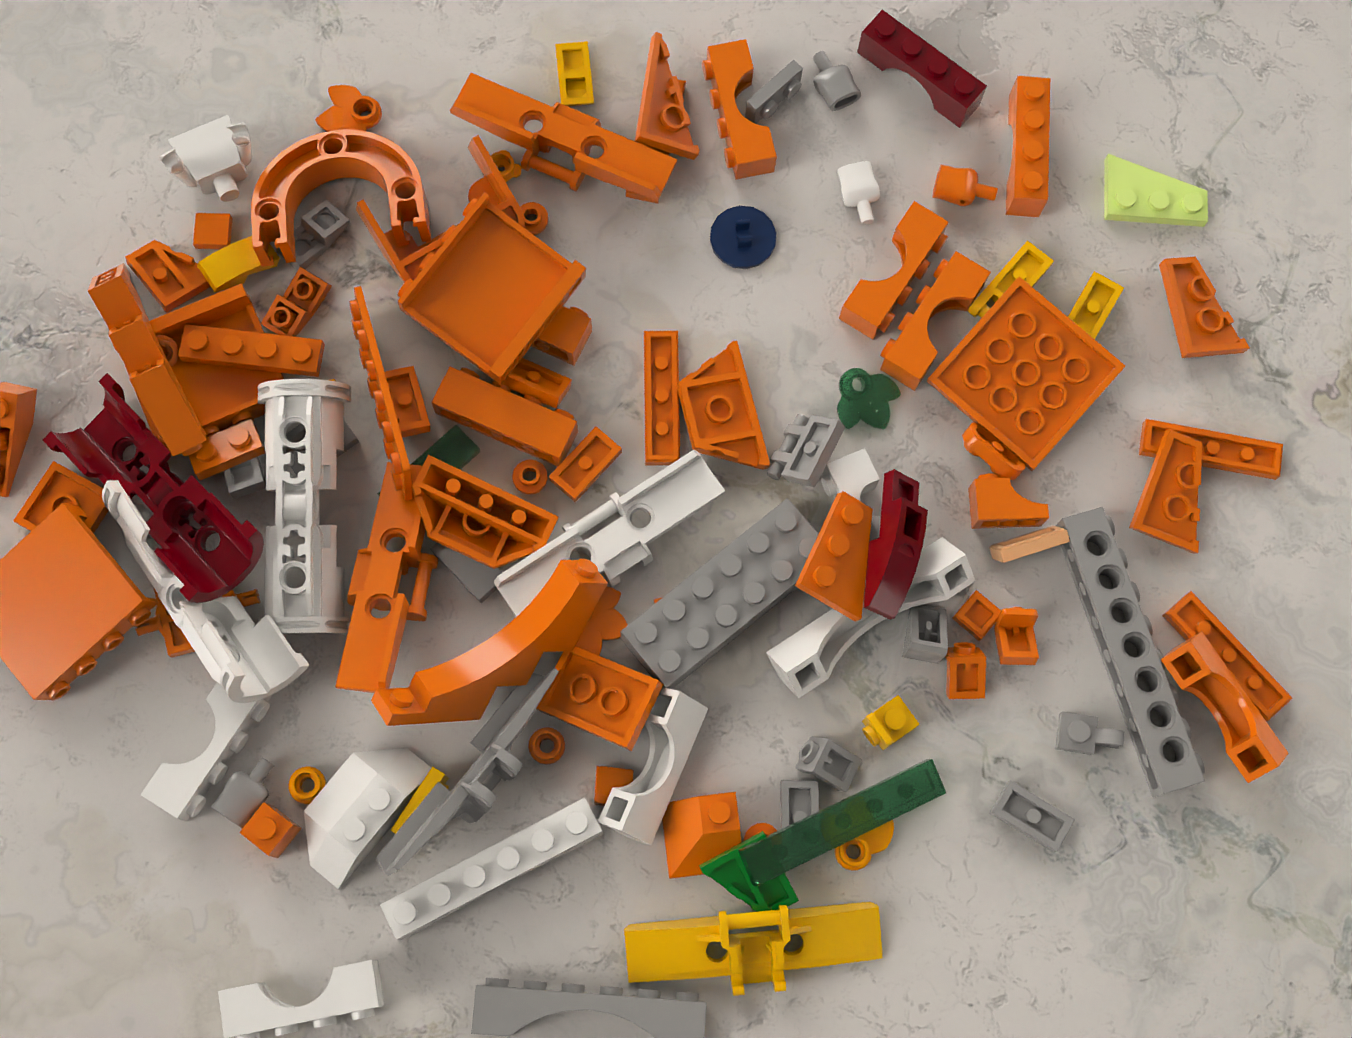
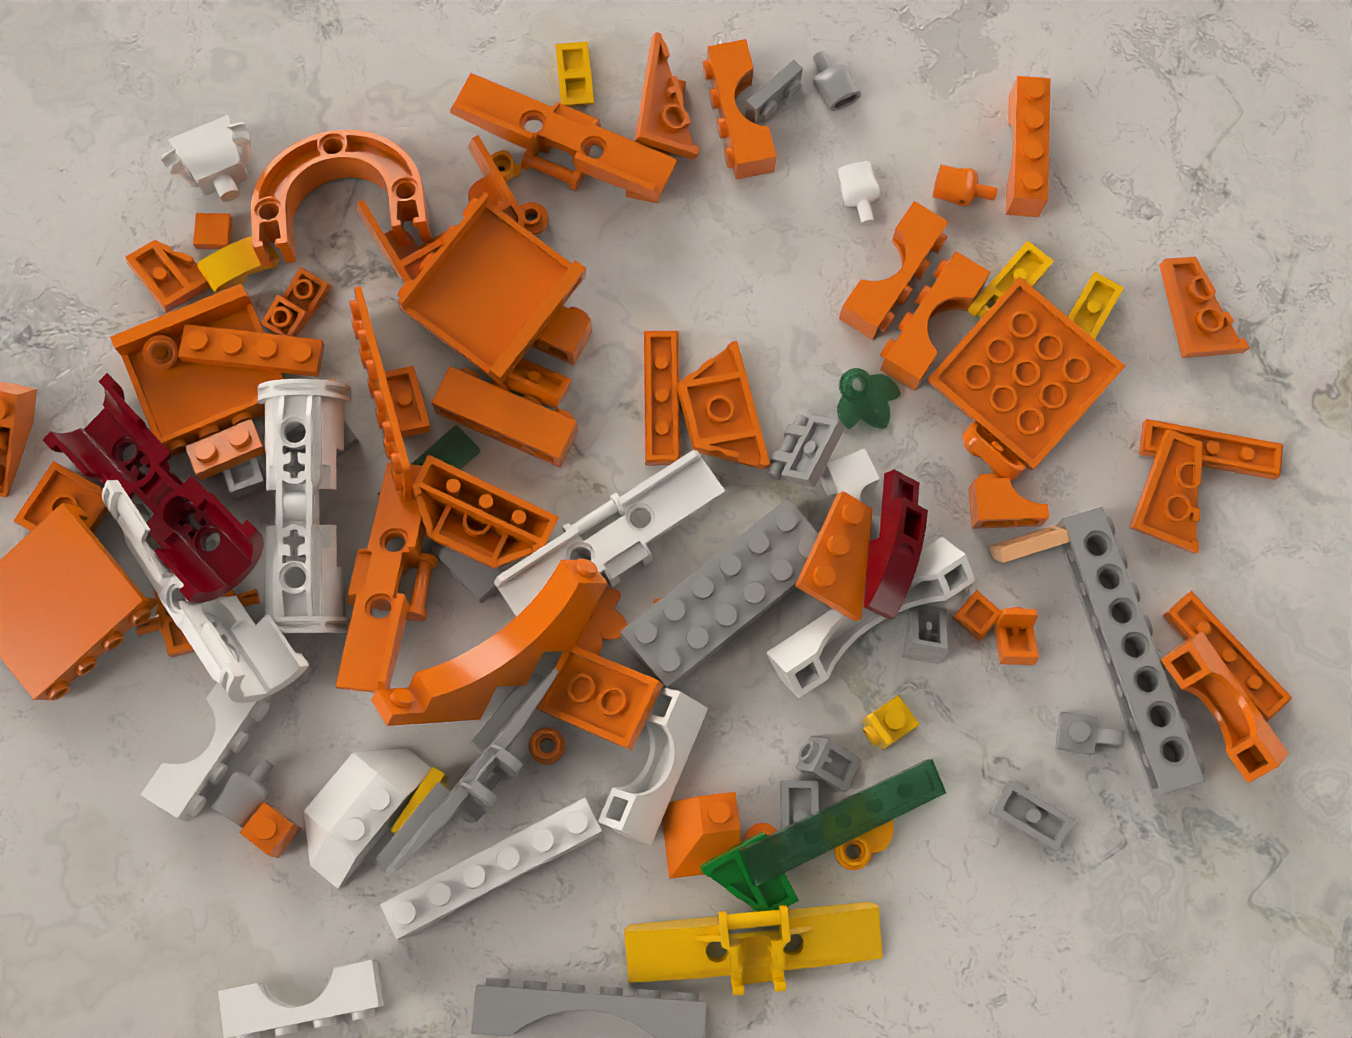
orange arch [88,263,206,457] -> none
light grey slope [276,199,350,271] -> none
light orange plate [288,766,326,804] -> none
orange plate [315,85,382,132] -> none
orange plate [512,459,548,495] -> none
orange plate [549,426,622,502] -> none
orange slope [594,766,634,806] -> none
dark blue piece [710,205,776,269] -> none
dark red arch [857,9,987,128] -> none
orange bracket [945,642,986,699] -> none
yellowish green wing [1104,154,1208,227] -> none

